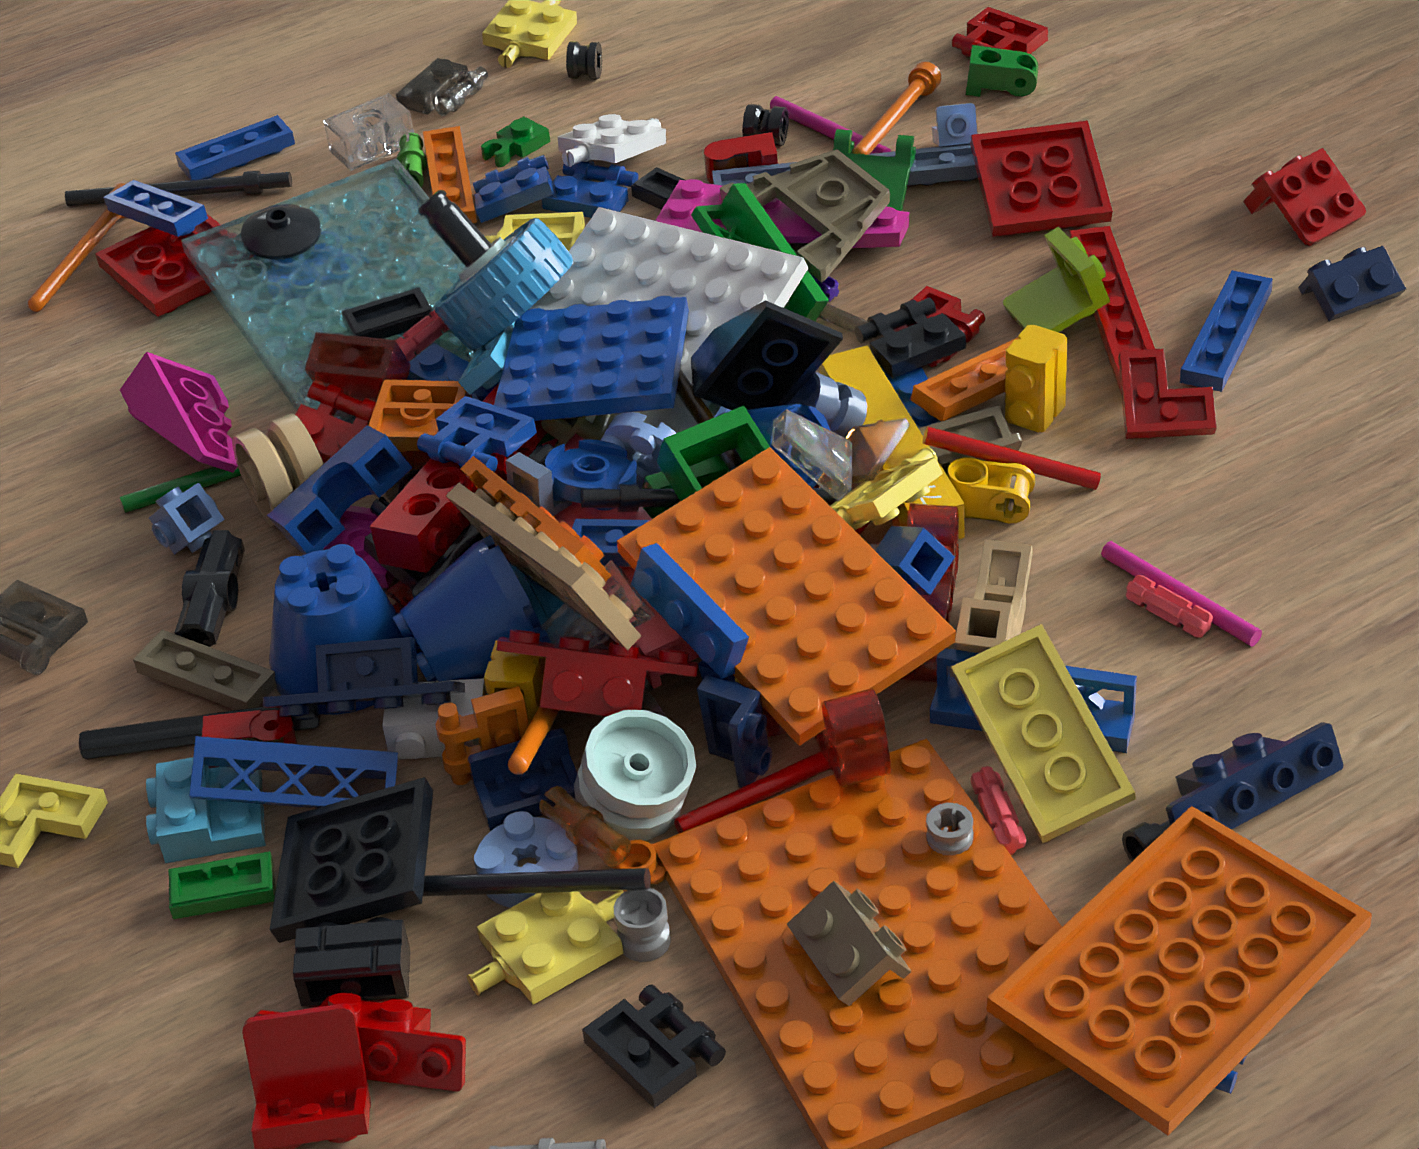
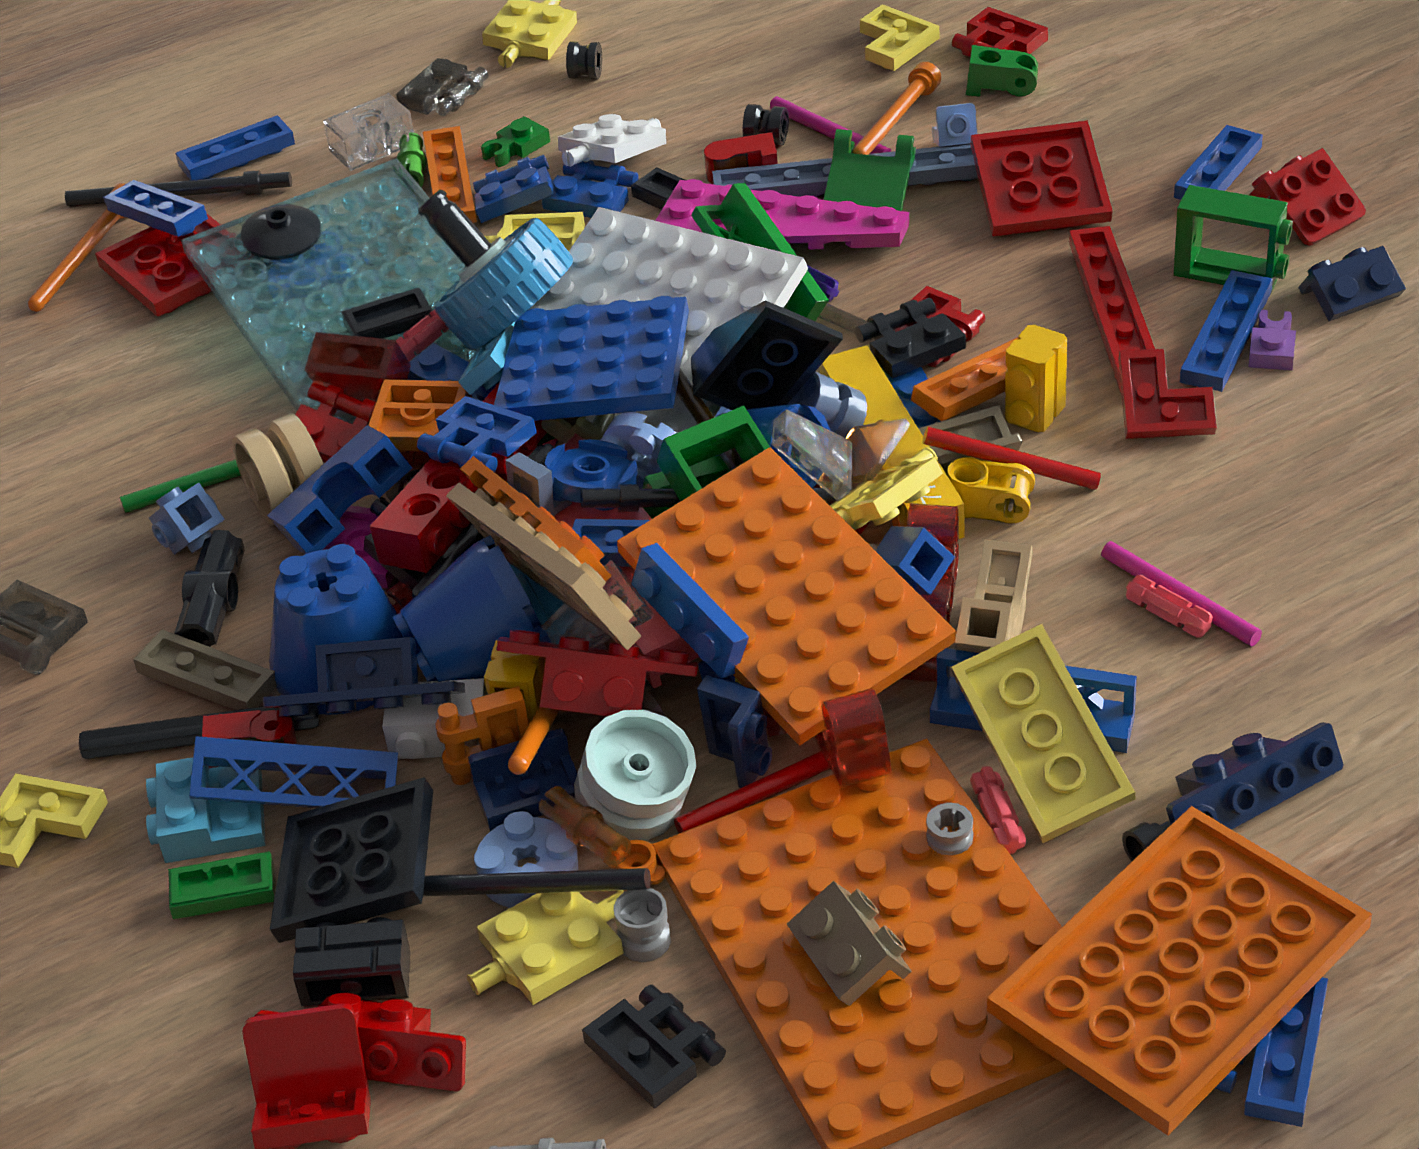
dark pink wedge [120,352,238,473] -> none
dark tan wing [720,149,890,282] -> none
lime bracket [1003,227,1110,332] -> none
none -> light yellow plate [860,4,940,71]
none -> green window [1173,185,1293,293]
none -> blue plate [1174,125,1263,200]
none -> blue plate [1244,977,1328,1127]
none -> medium lavender plate [1249,310,1296,370]

